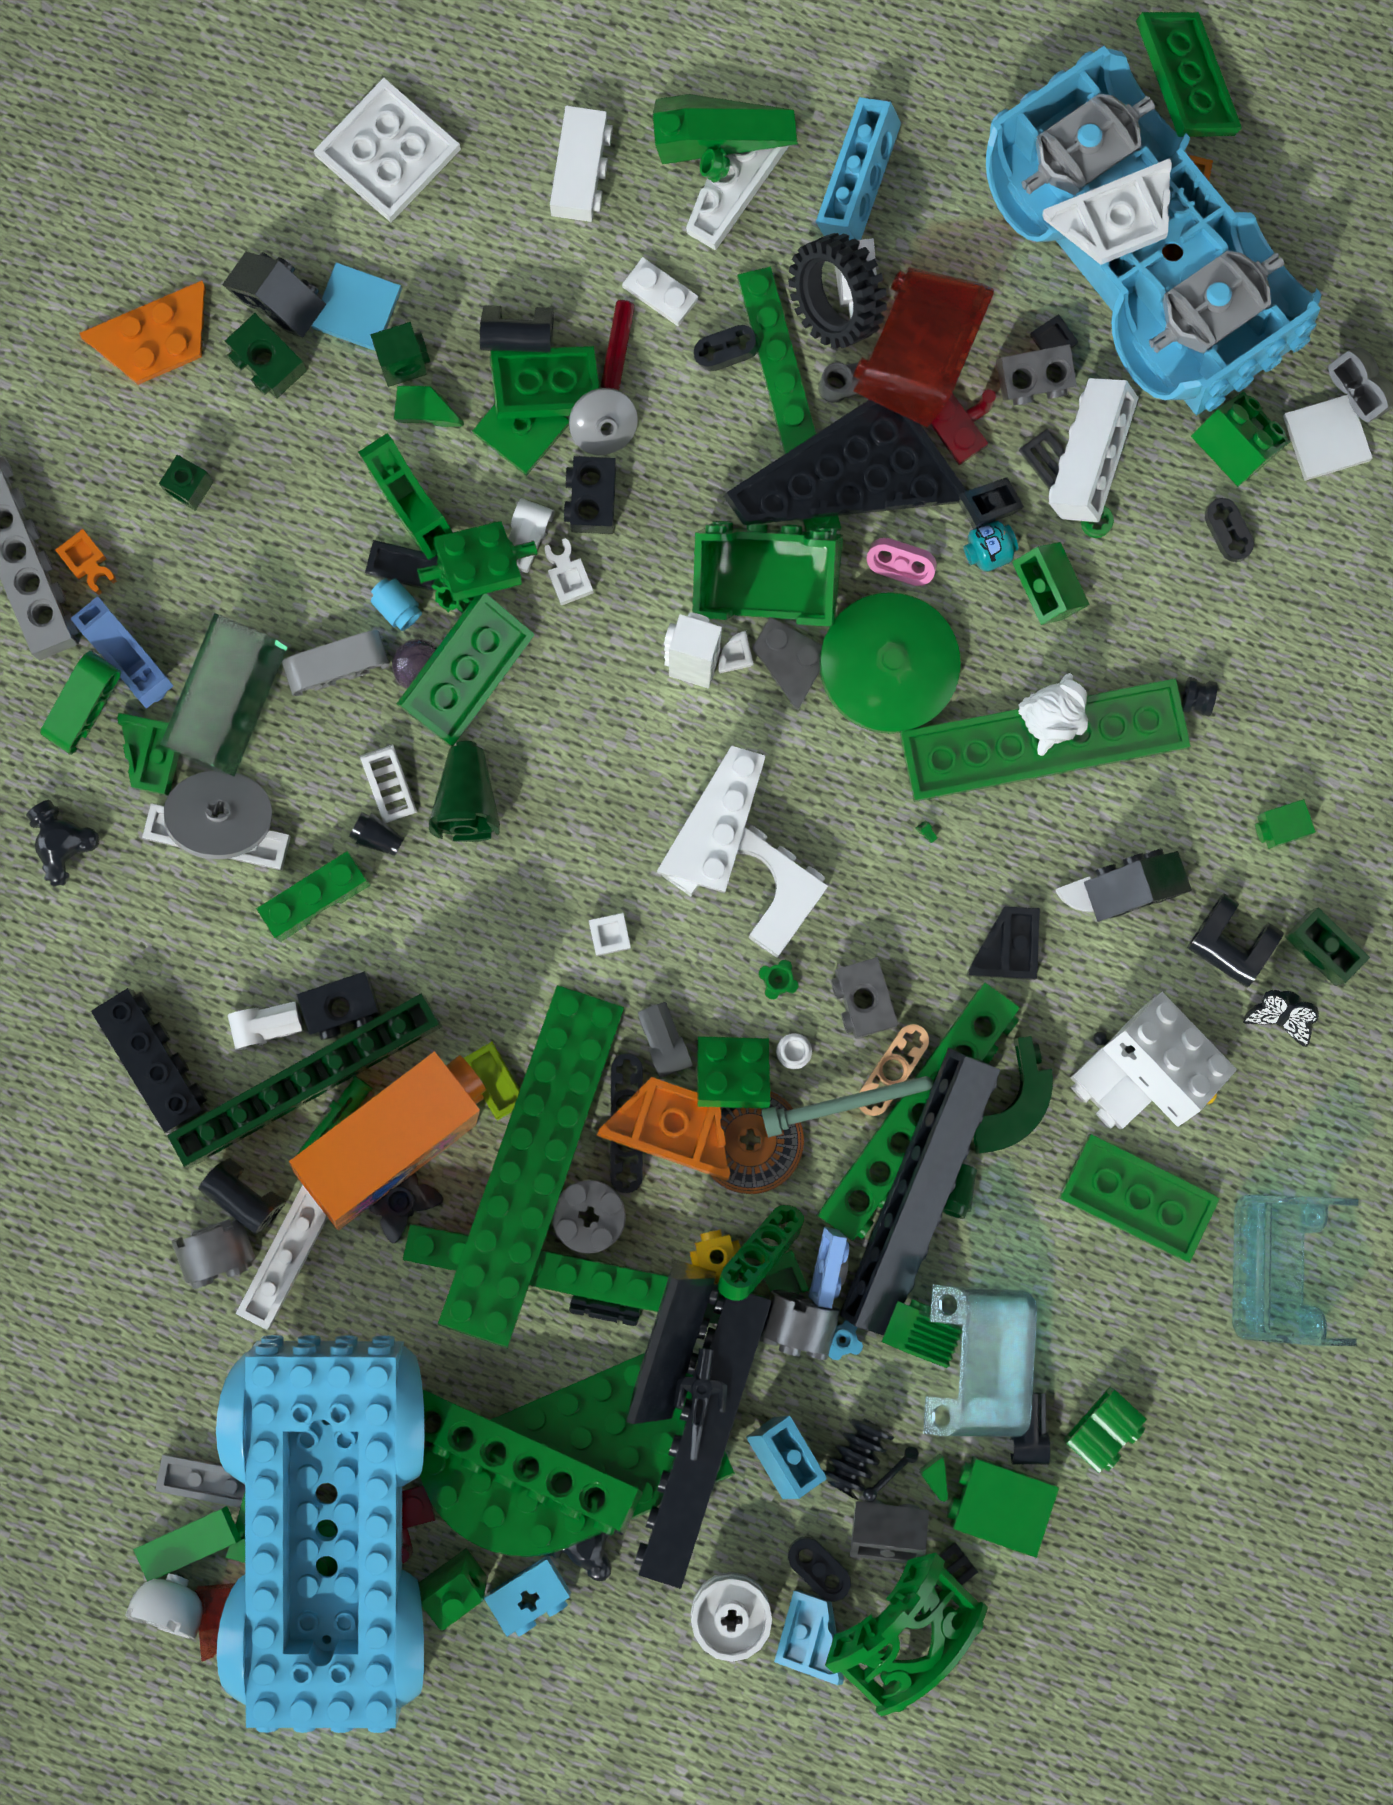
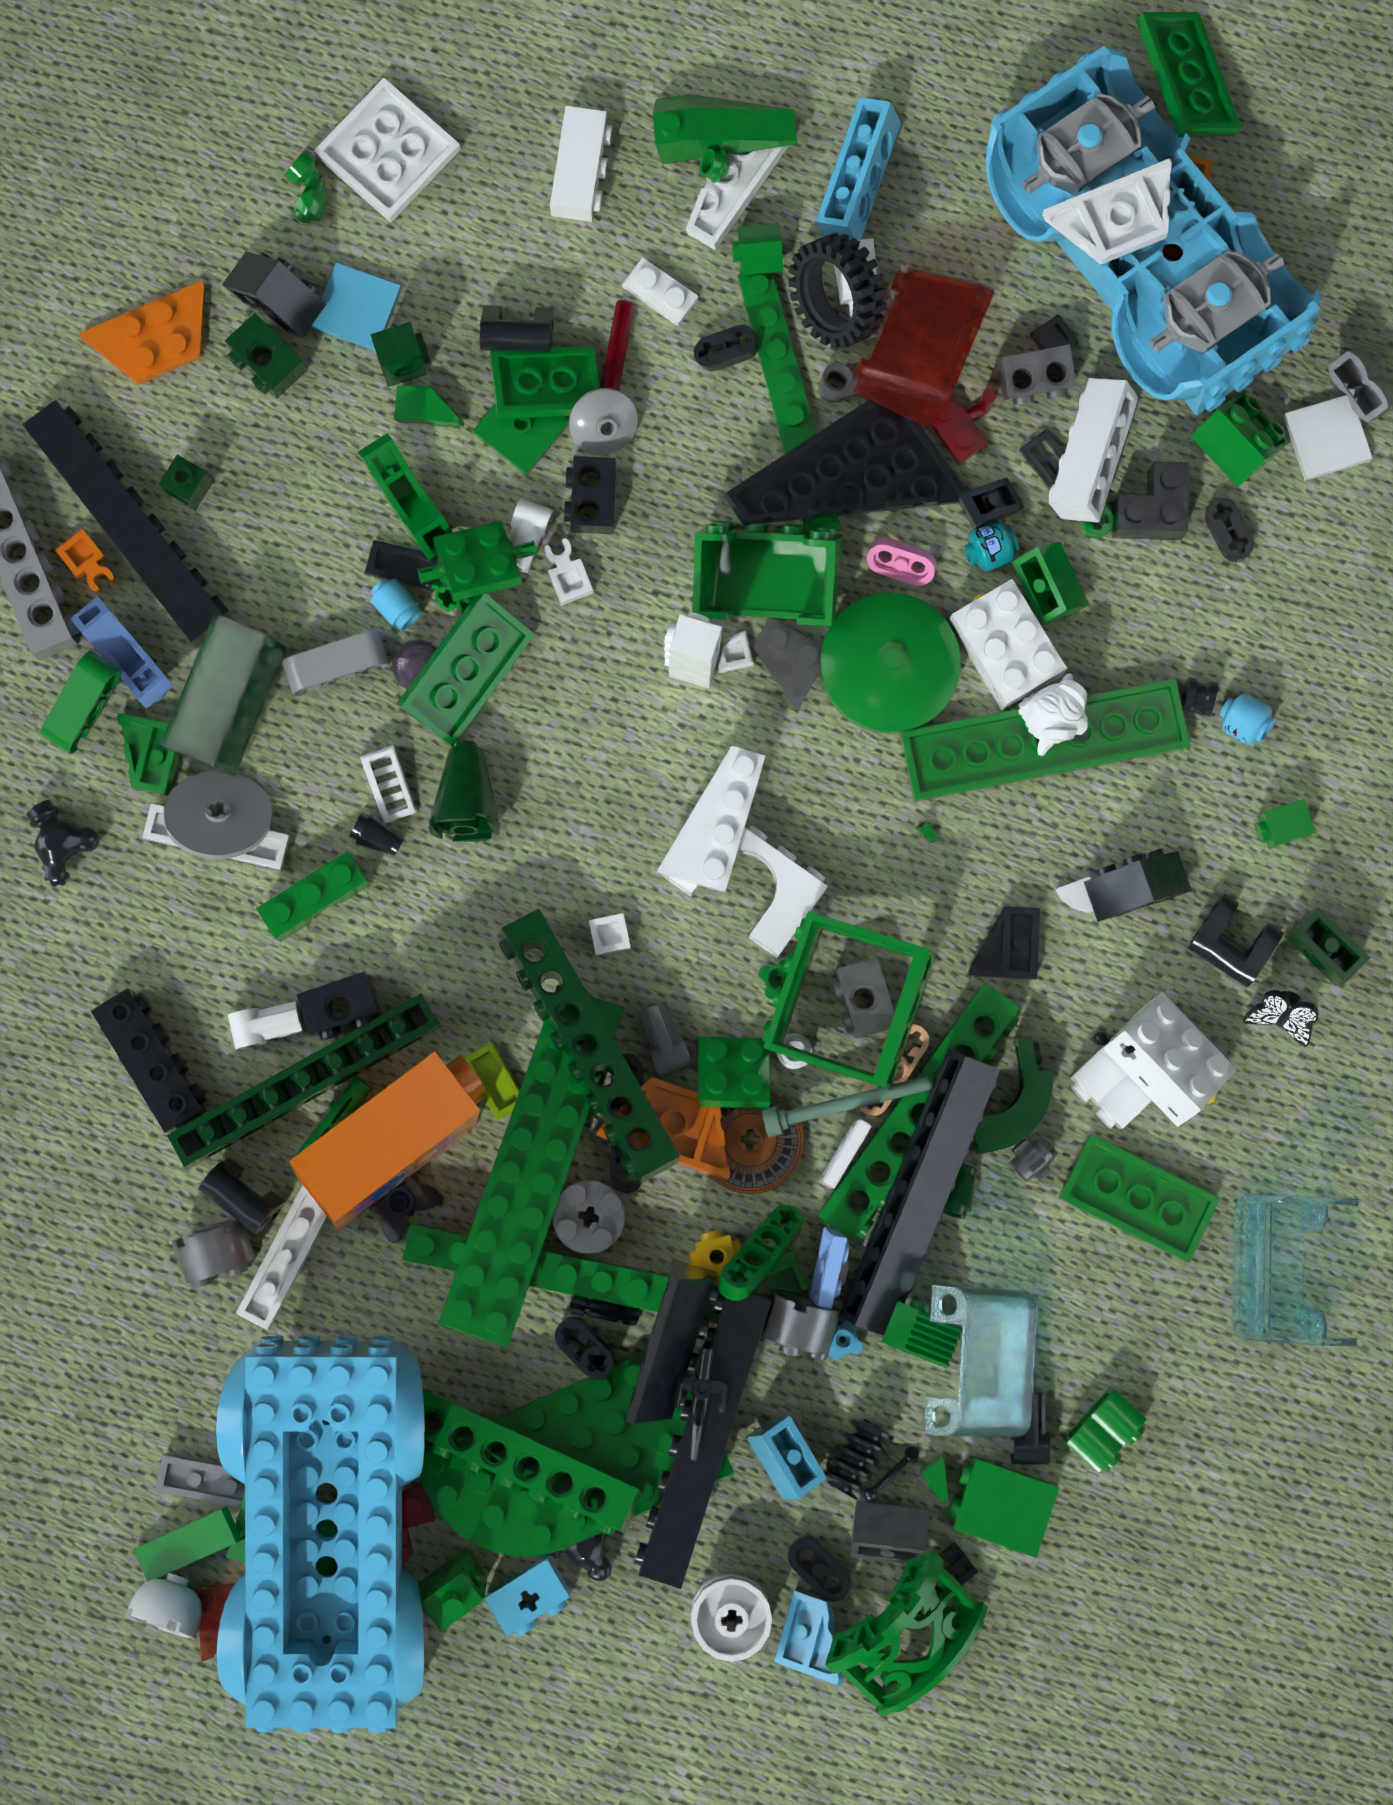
none -> black brick [22,400,230,649]
none -> green arm [284,149,328,223]
none -> dark green brick [498,909,680,1184]
none -> black connector [554,1316,615,1379]
none -> green brick [731,223,783,275]
none -> green window [762,911,935,1090]
none -> white tile [819,1119,872,1189]
none -> white piece [948,579,1067,711]
none -> flat silver gear [1009,1139,1054,1183]
none -> black brick [1112,461,1189,540]
none -> medium azure head [1220,693,1275,746]

